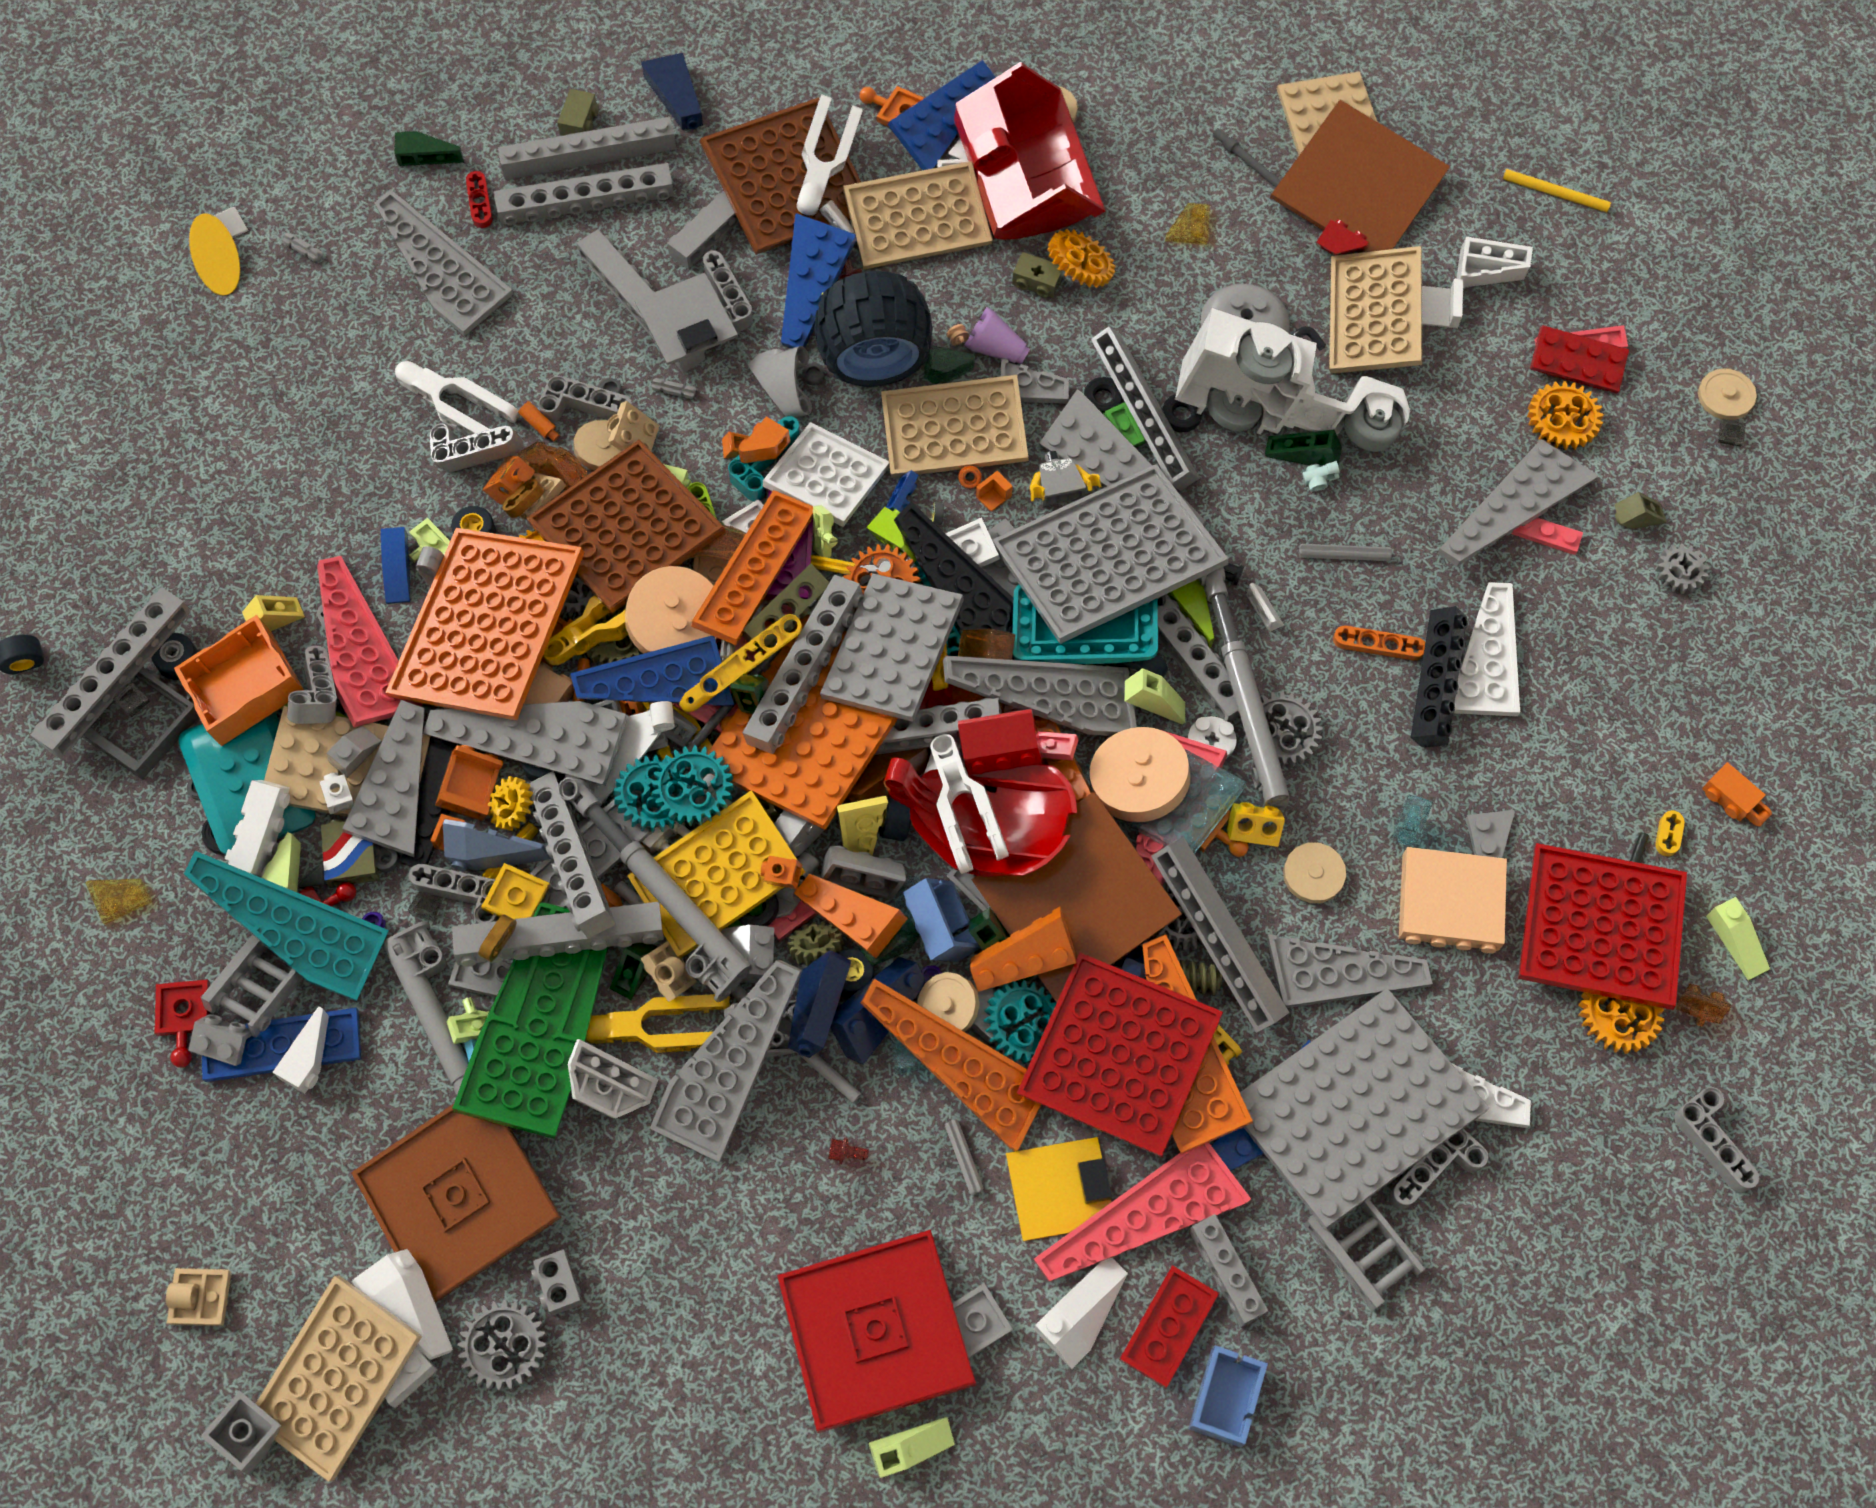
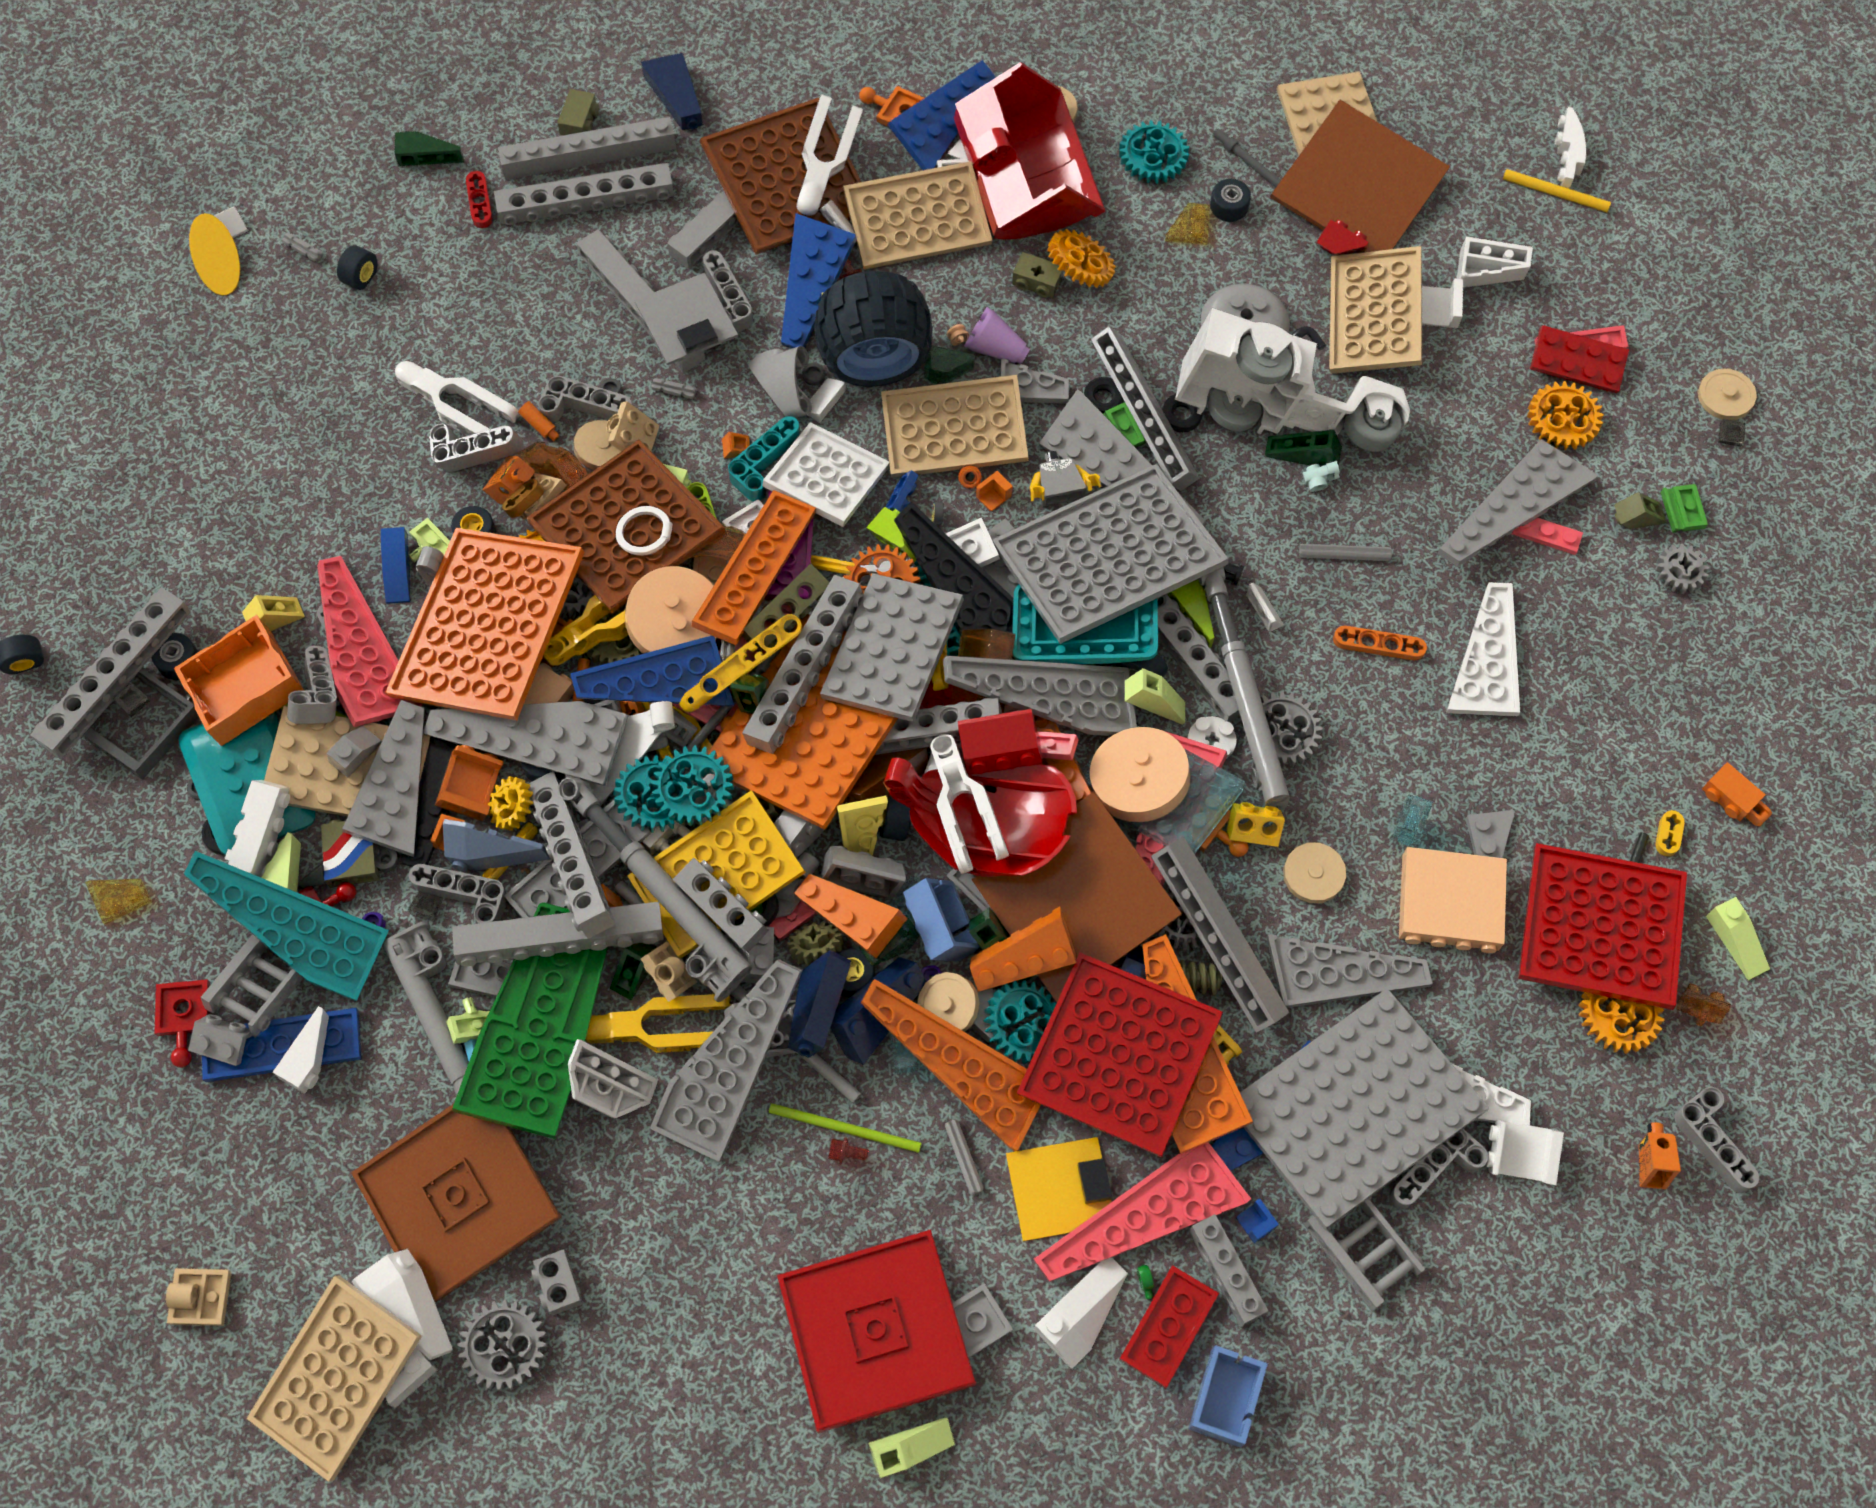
light grey slope [201,1391,282,1475] -> none
white brick [320,772,354,815] -> none
light grey wing [374,189,514,336] -> none
pearl gold beam [478,914,517,962] -> none
yellow plate [481,863,550,919] -> none
orange slope [738,416,790,463] -> none
orange brick [761,855,803,889] -> none
yellowish green plate [813,505,838,558] -> none
black brick [1411,606,1468,748] -> none
none -> black wheel [337,245,378,290]
none -> white piece [616,506,673,556]
none -> light grey brick [672,858,769,952]
none -> lime piece [769,1103,922,1153]
none -> white slope [808,378,846,423]
none -> teal gear [1119,120,1189,184]
none -> green piece [1137,1265,1154,1299]
none -> black wheel [1210,178,1251,222]
none -> blue panel [1236,1198,1279,1244]
none -> white panel [1485,1120,1564,1185]
none -> white slope [1555,107,1586,189]
none -> orange torso [1639,1123,1681,1189]
none -> bright green plate [1660,484,1708,533]

